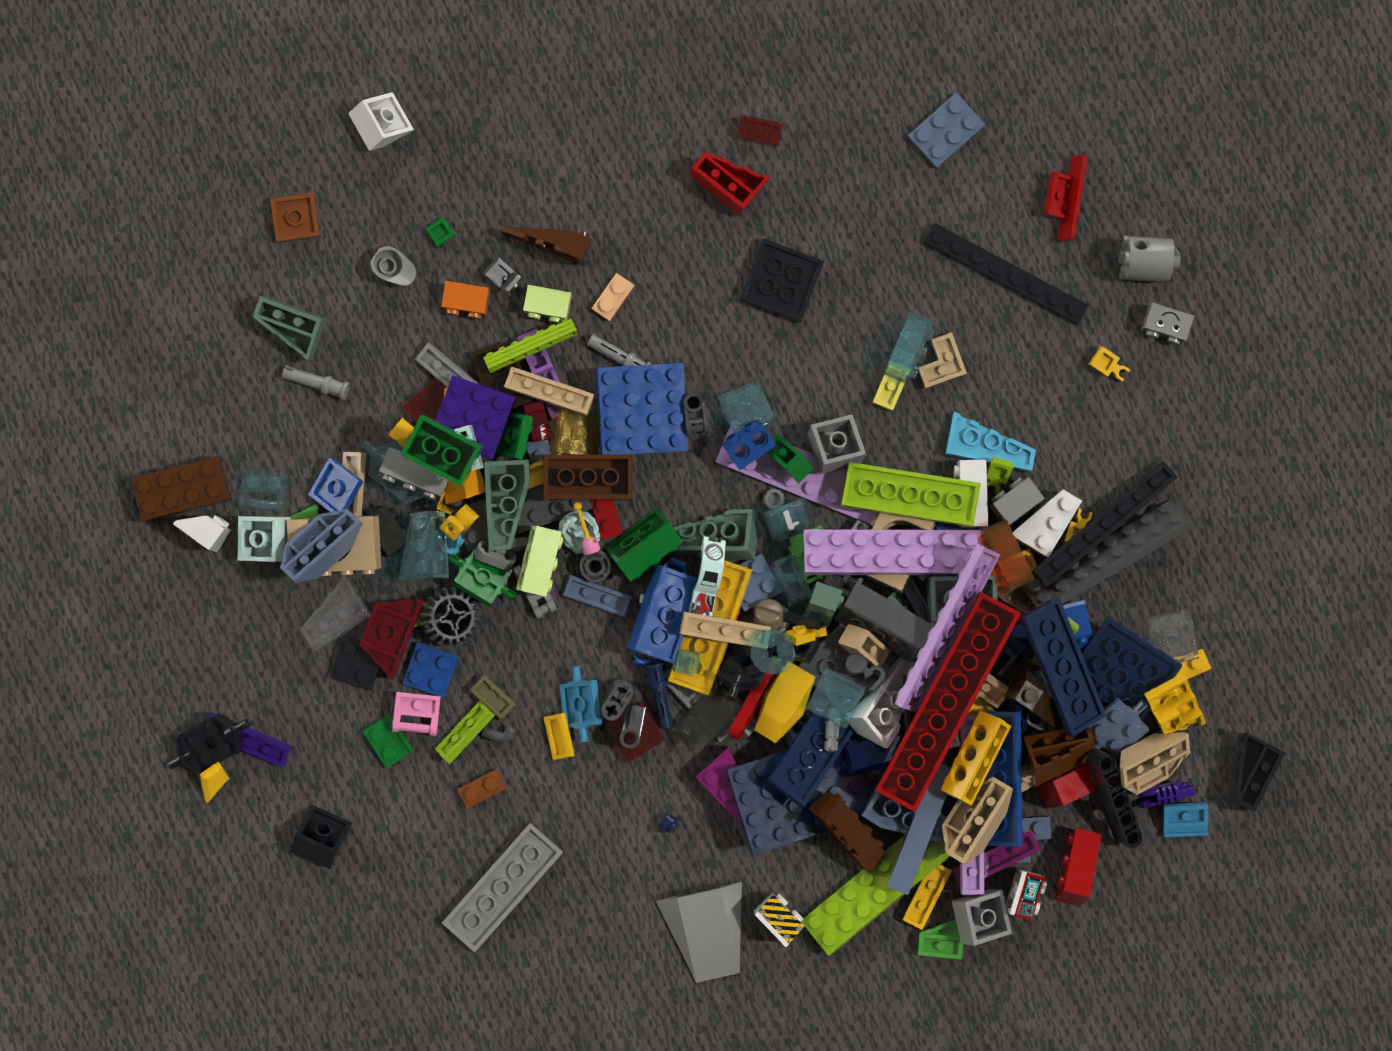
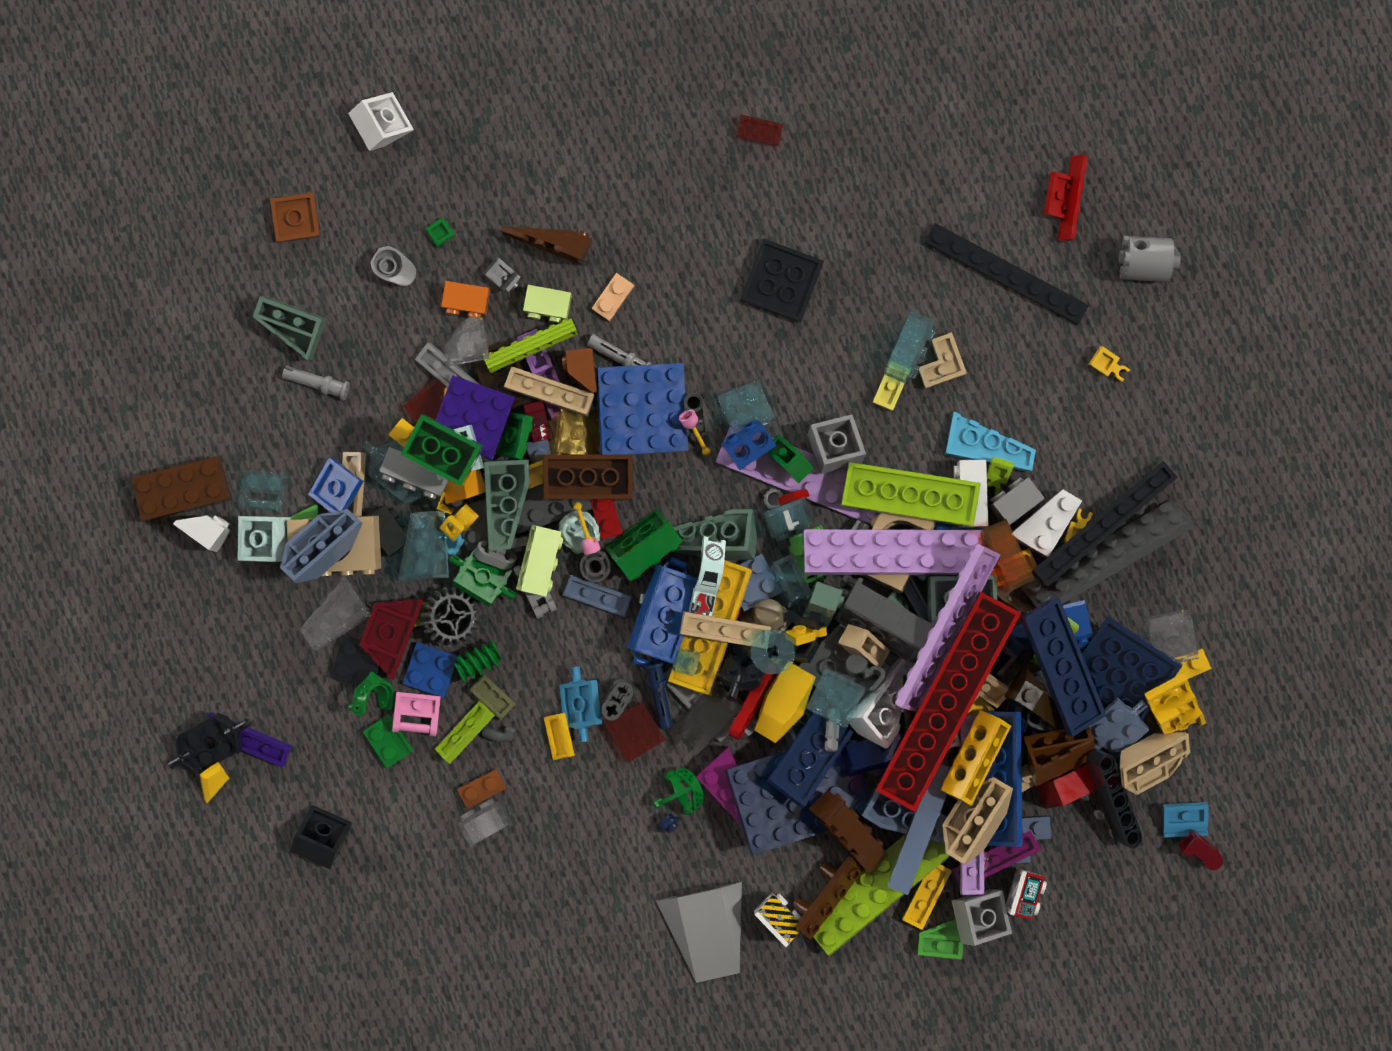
light grey plate [442,822,563,952] -> none
dark grey piece [620,704,646,749] -> none
red wedge [689,152,770,216] -> none
sand blue plate [907,92,985,169] -> none
red wedge [1054,827,1102,907] -> none
dark purple hinge [1138,781,1195,808] -> none
light grey brick [1141,302,1194,345] -> none
black wedge [1233,732,1285,812] -> none
none -> green helmet [349,671,395,717]
none -> clear slope [445,317,490,367]
none -> green piece [453,640,502,683]
none -> clear brick [457,798,512,847]
none -> dark orange slope [562,348,597,397]
none -> green helmet [652,767,703,815]
none -> bright pink hinge [679,410,711,456]
none -> red tile [778,489,810,506]
none -> reddish brown plate [793,856,864,940]
none -> dark red leg [1179,829,1223,870]

